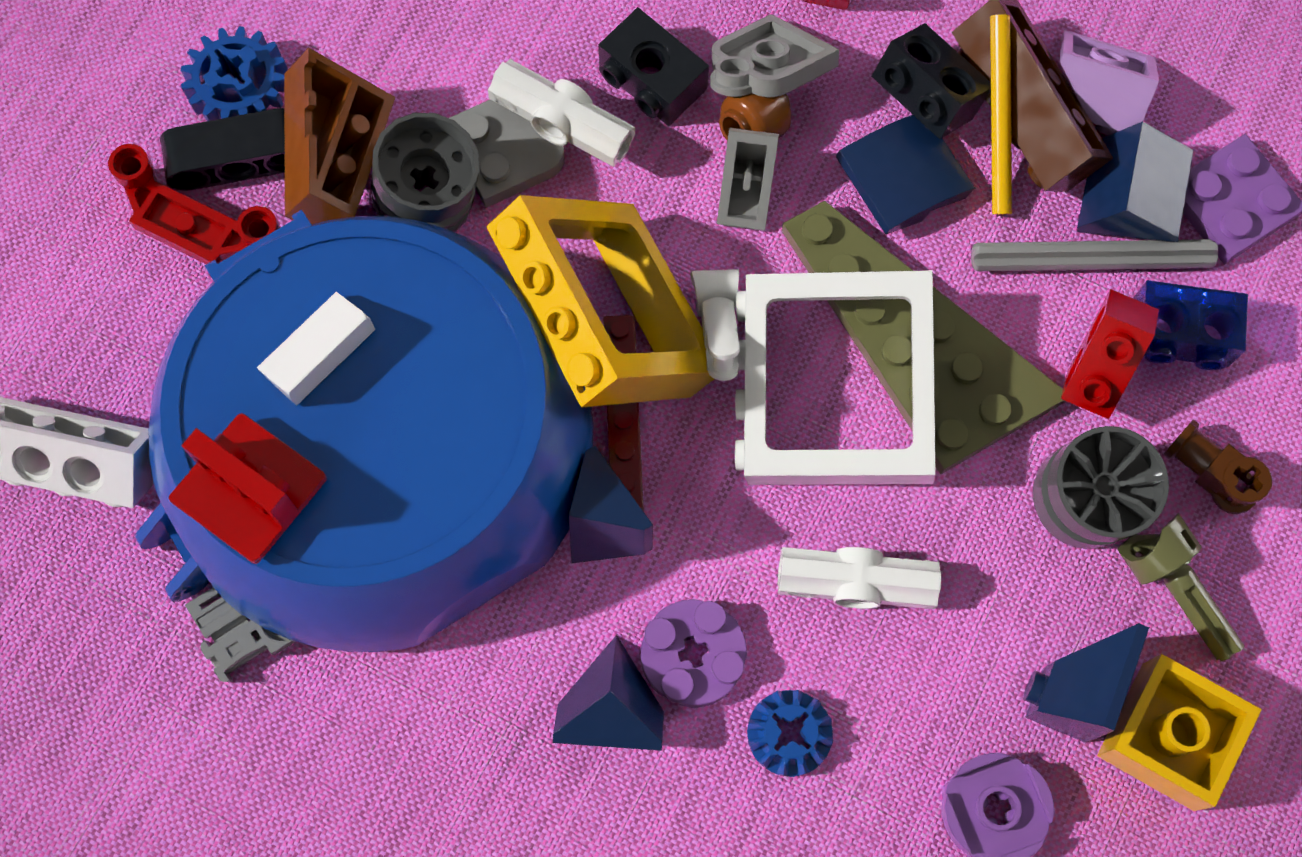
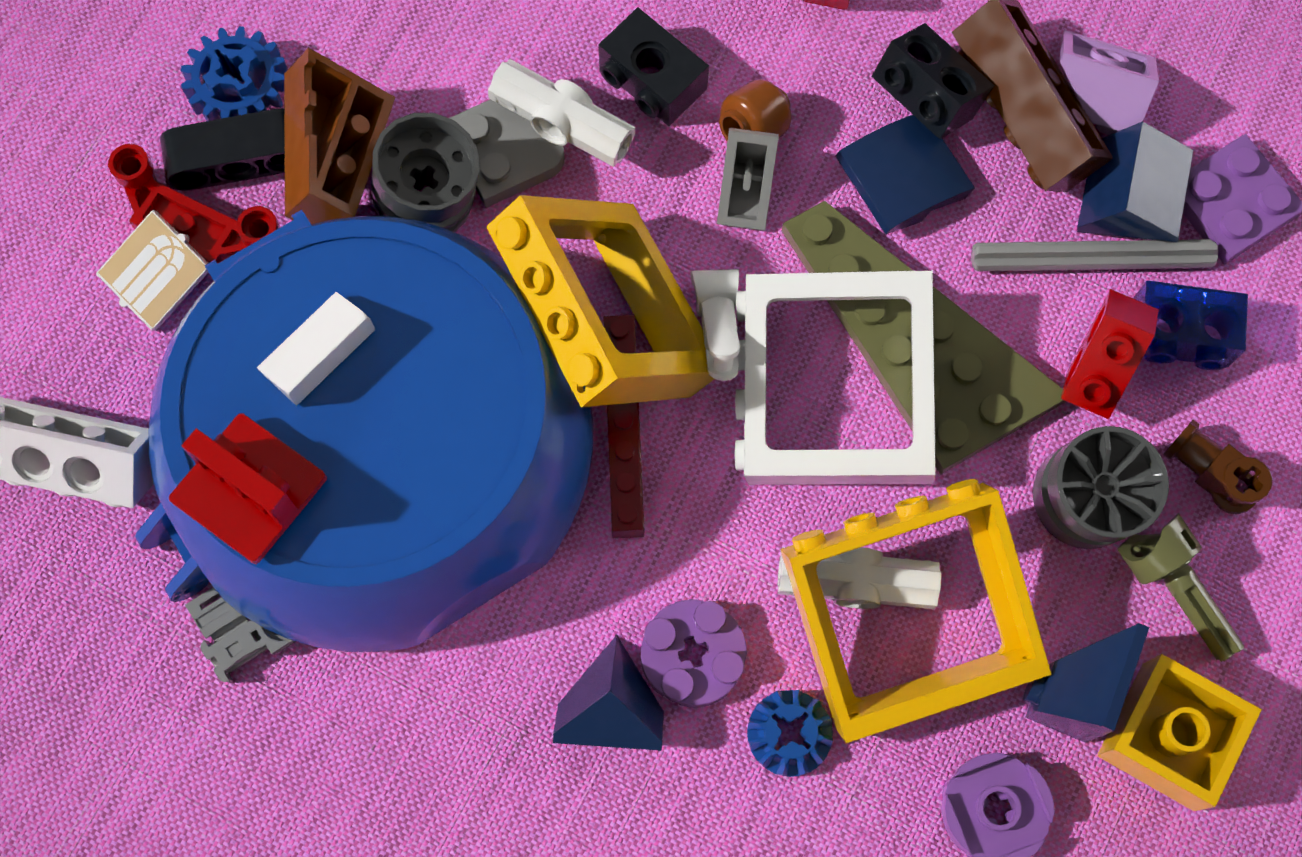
dark blue slope [569,446,653,563] -> none
light grey plate [710,14,839,97] -> none
yellow piece [990,14,1012,215] -> none
none -> piece [96,210,208,331]
none -> yellow piece [780,479,1052,743]

